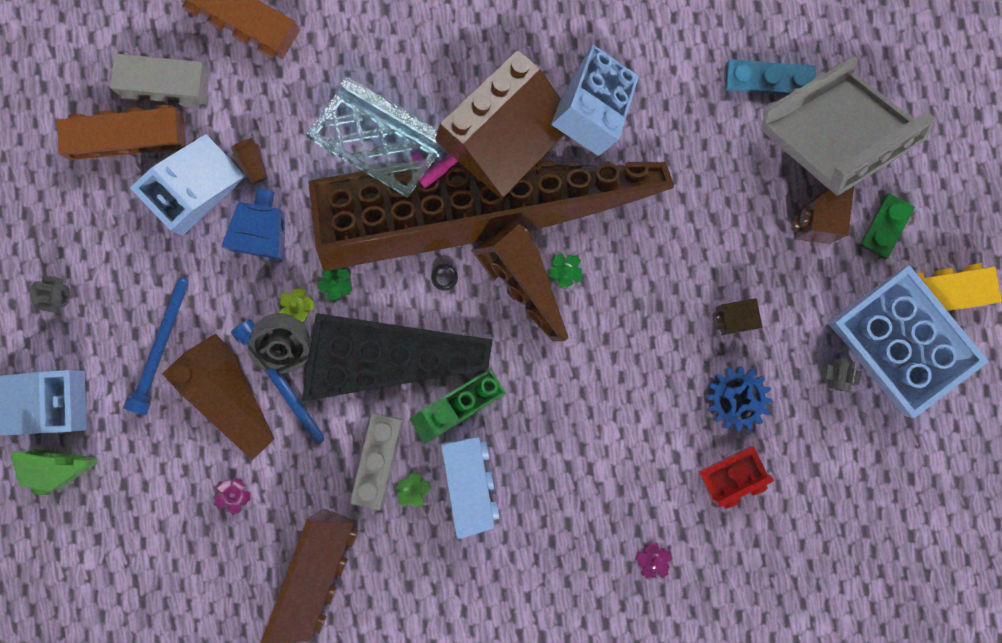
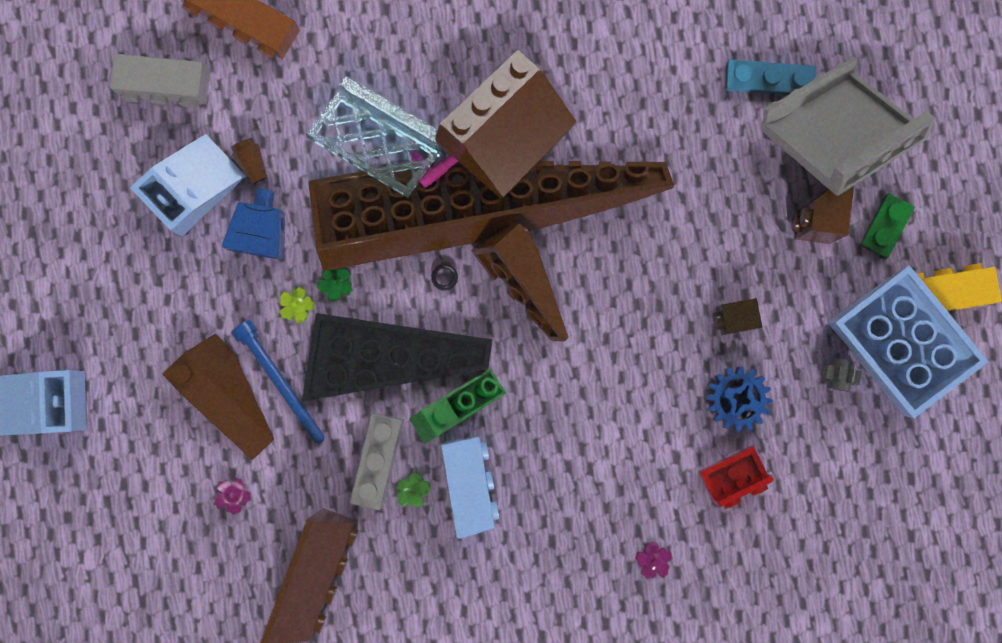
bright green slope [11,448,98,495] -> none
dark grey gear [30,275,70,313] -> none
dark orange brick [56,105,186,161] -> none
blue piece [123,277,189,415] -> none
dark grey cylinder [248,313,310,373] -> none
green plant [548,253,584,289] -> none
light blue slope [551,45,639,156] -> none

